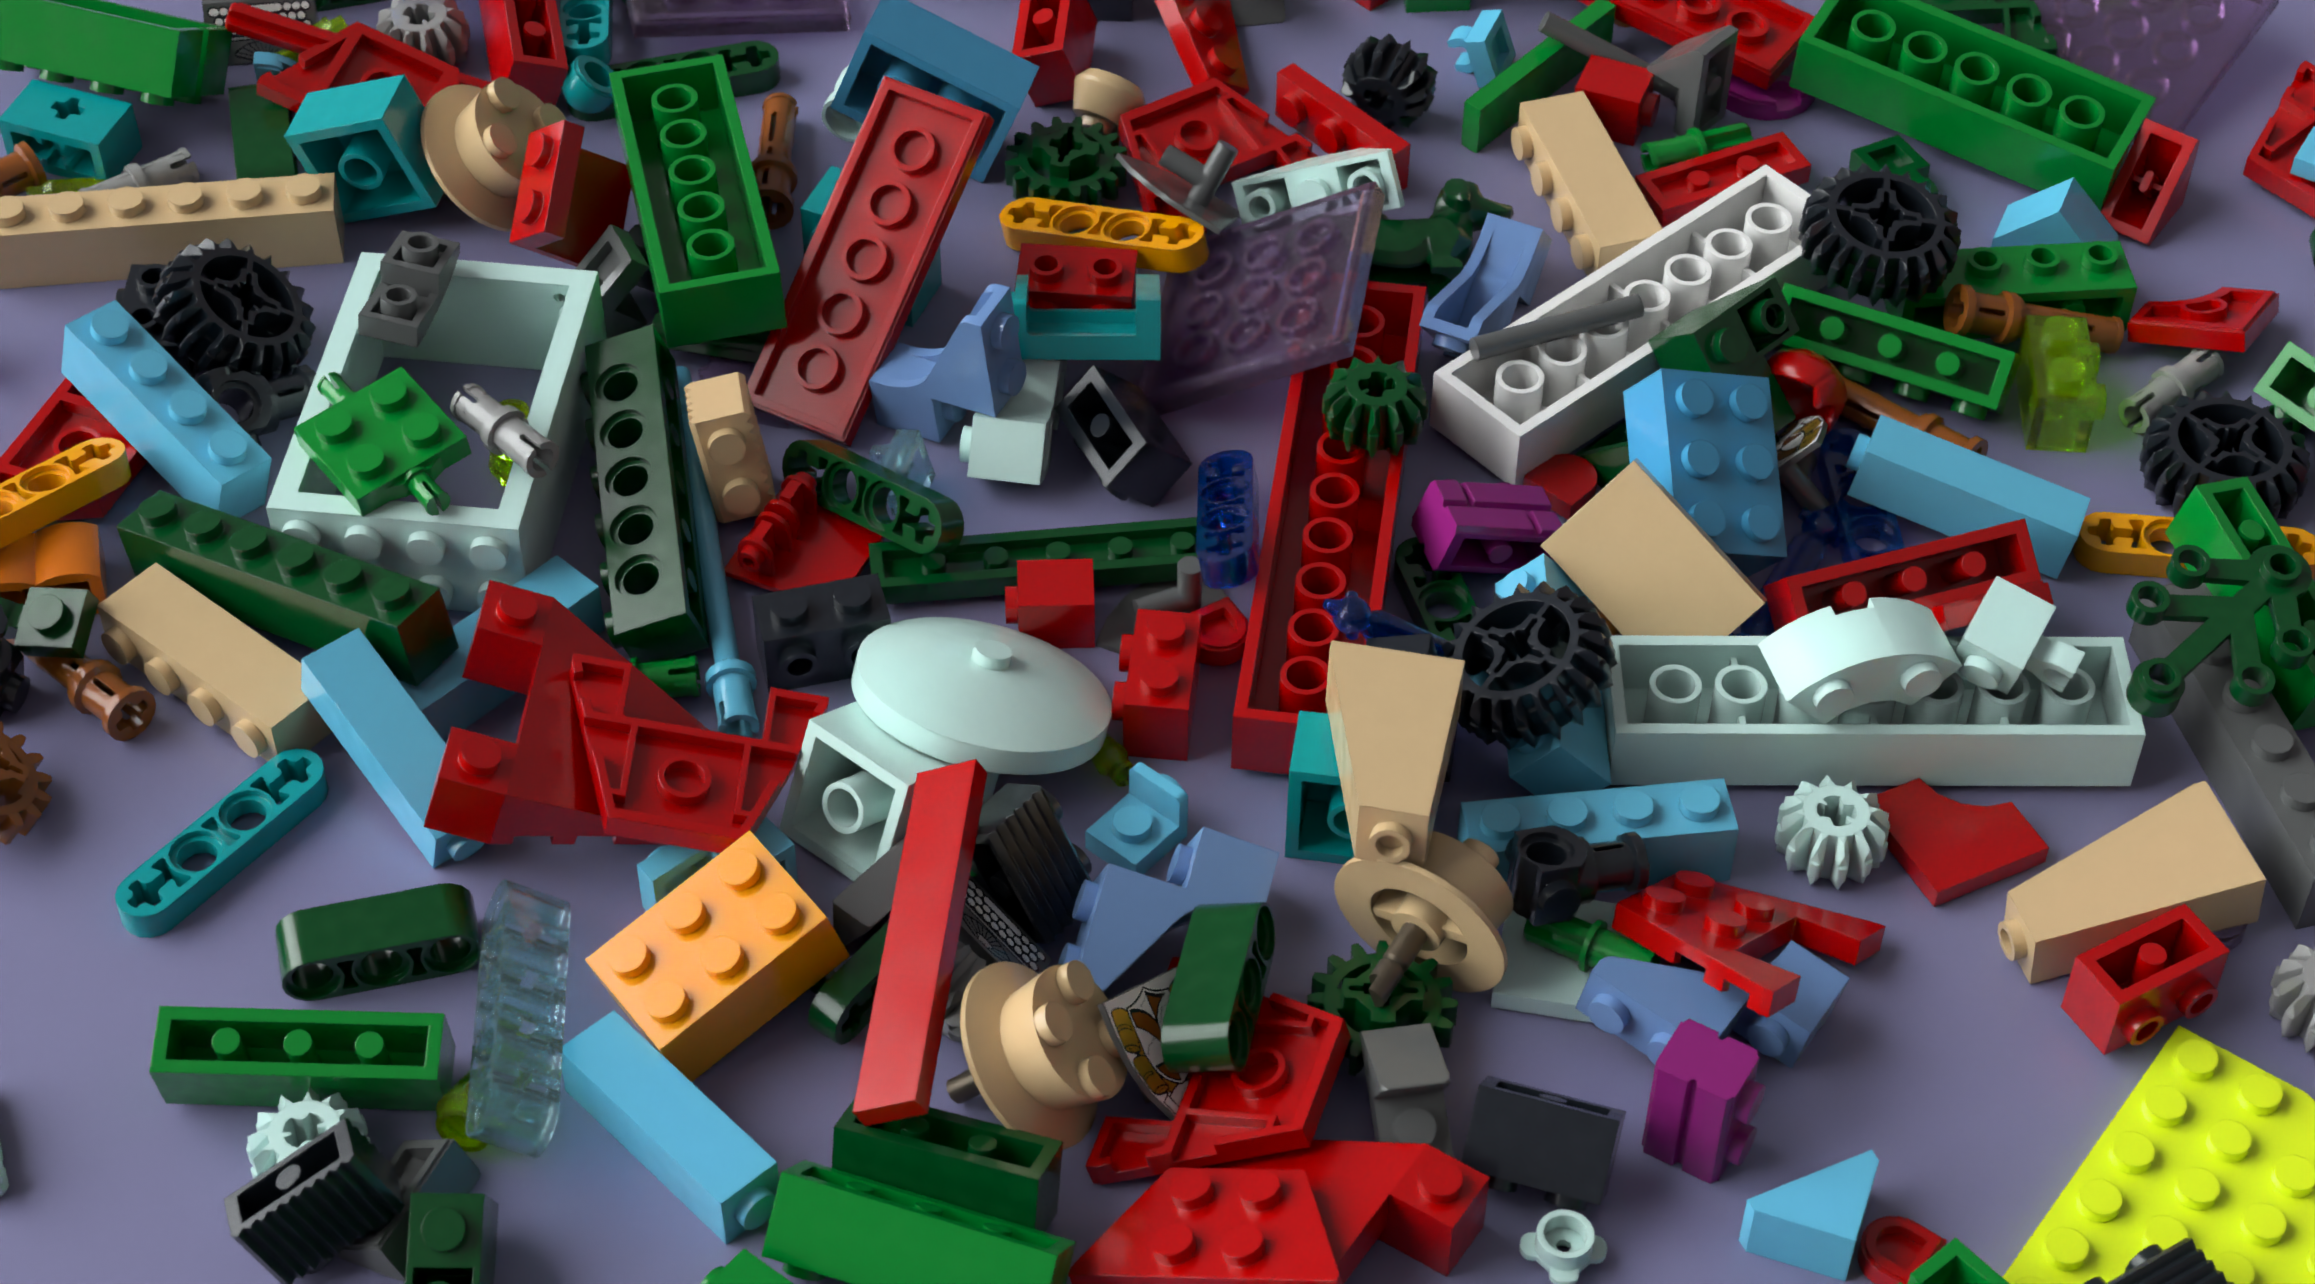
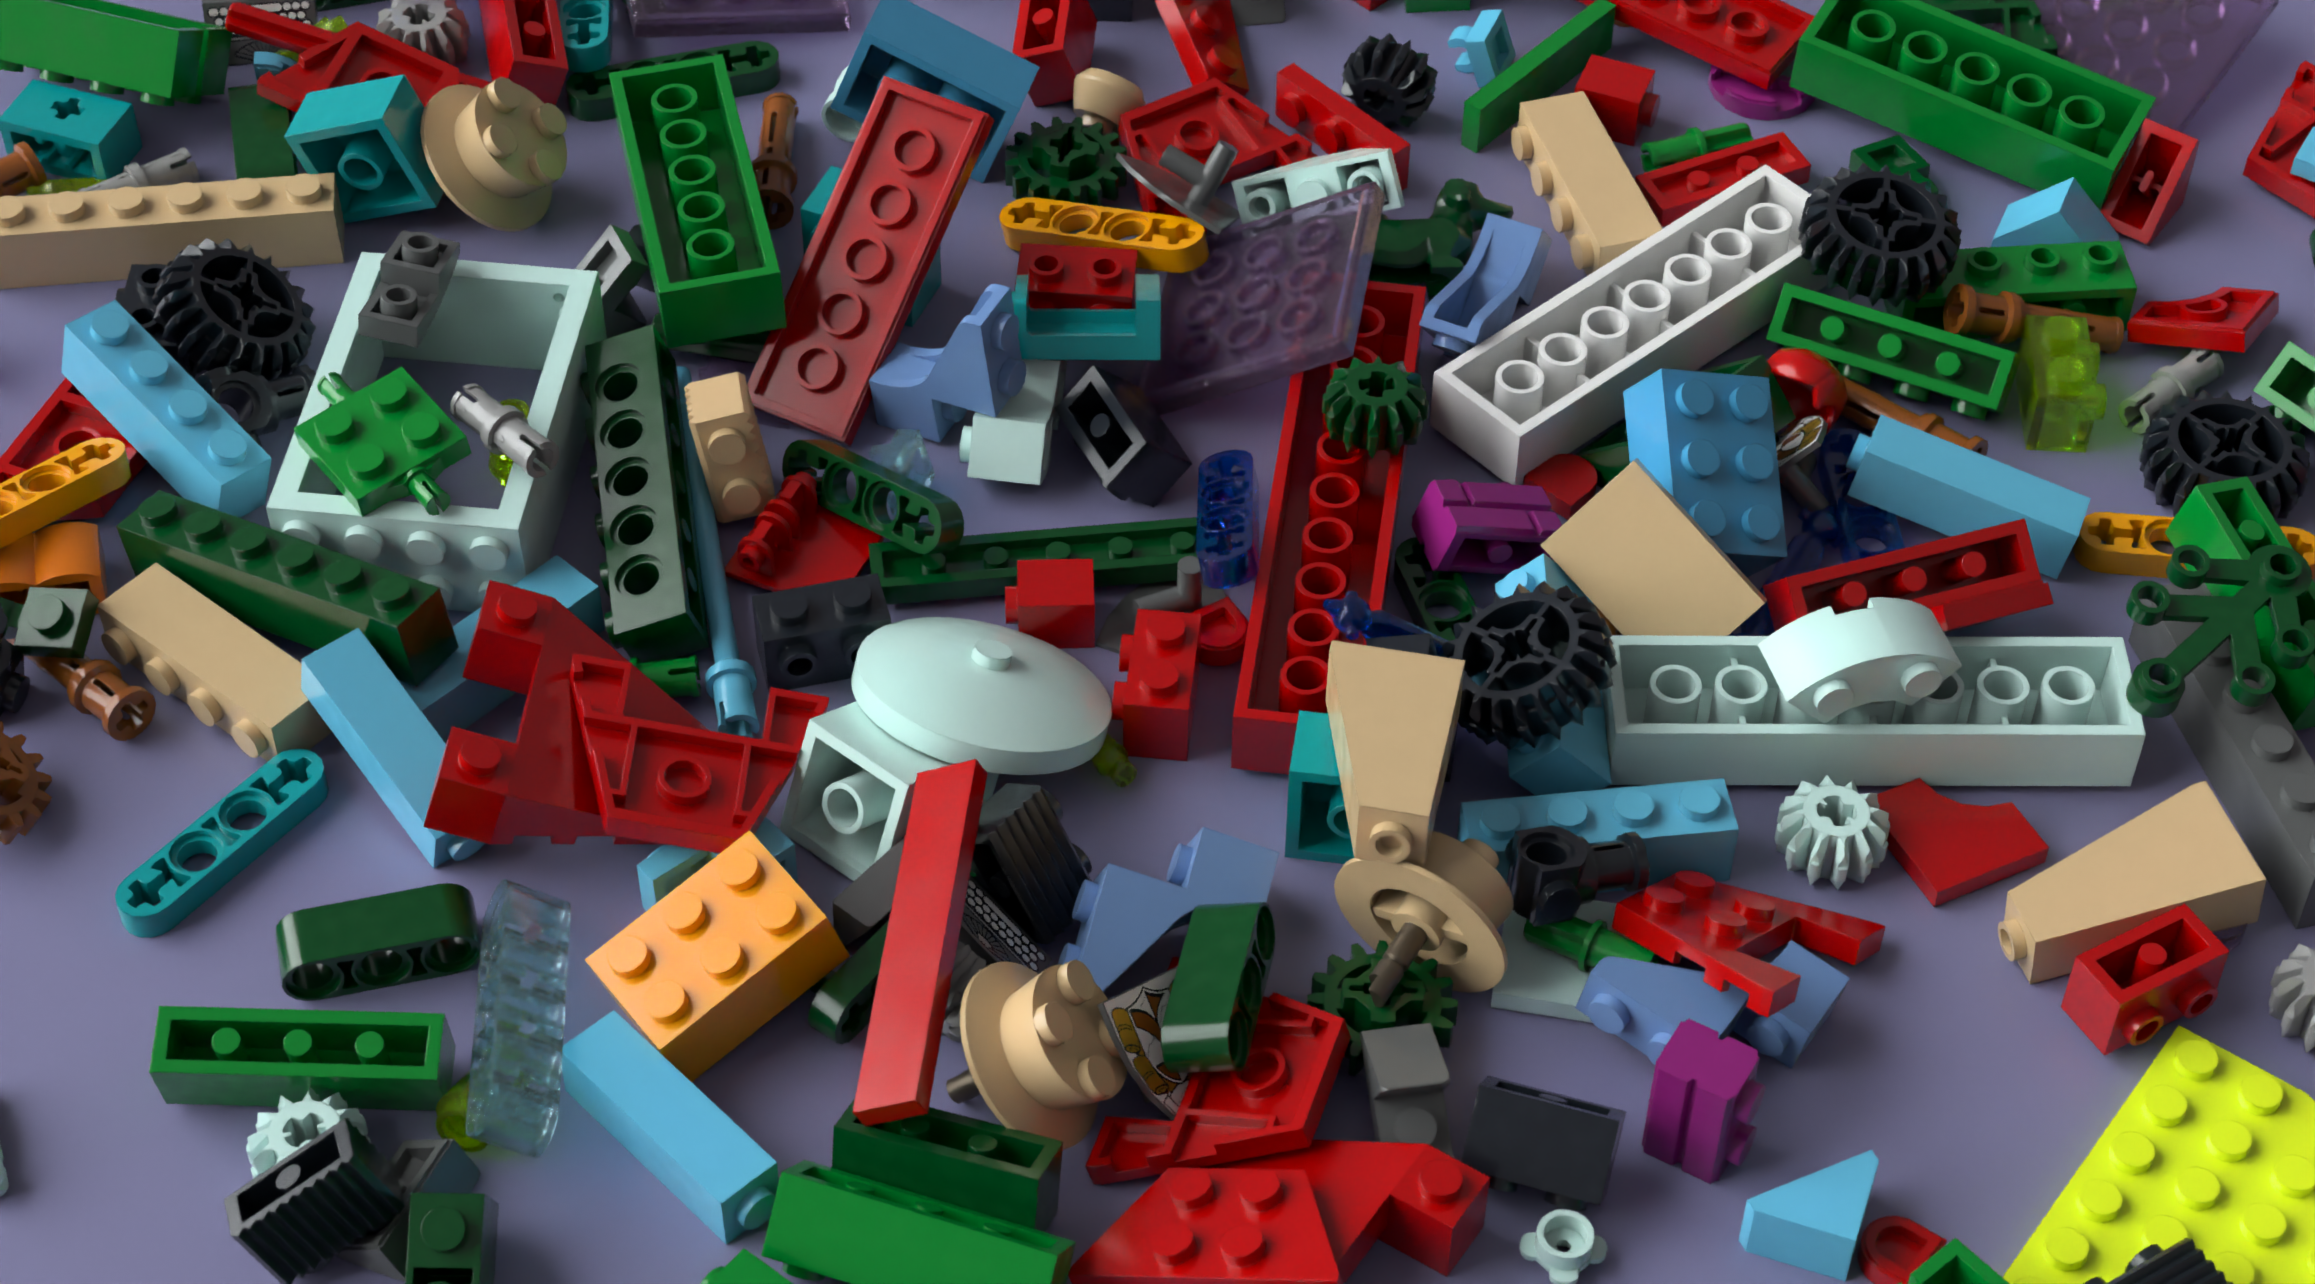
red bracket [509,120,631,267] -> none
teal piece [562,55,614,114] -> none
medium azure bracket [1085,762,1188,874] -> none
dark grey bar [1469,294,1644,361] -> none
dark grey bar [1538,11,1679,101] -> none
dark grey slope [1647,25,1739,136] -> none
dark green slope [1648,277,1800,375] -> none
light aqua brick [1954,576,2085,694] -> none

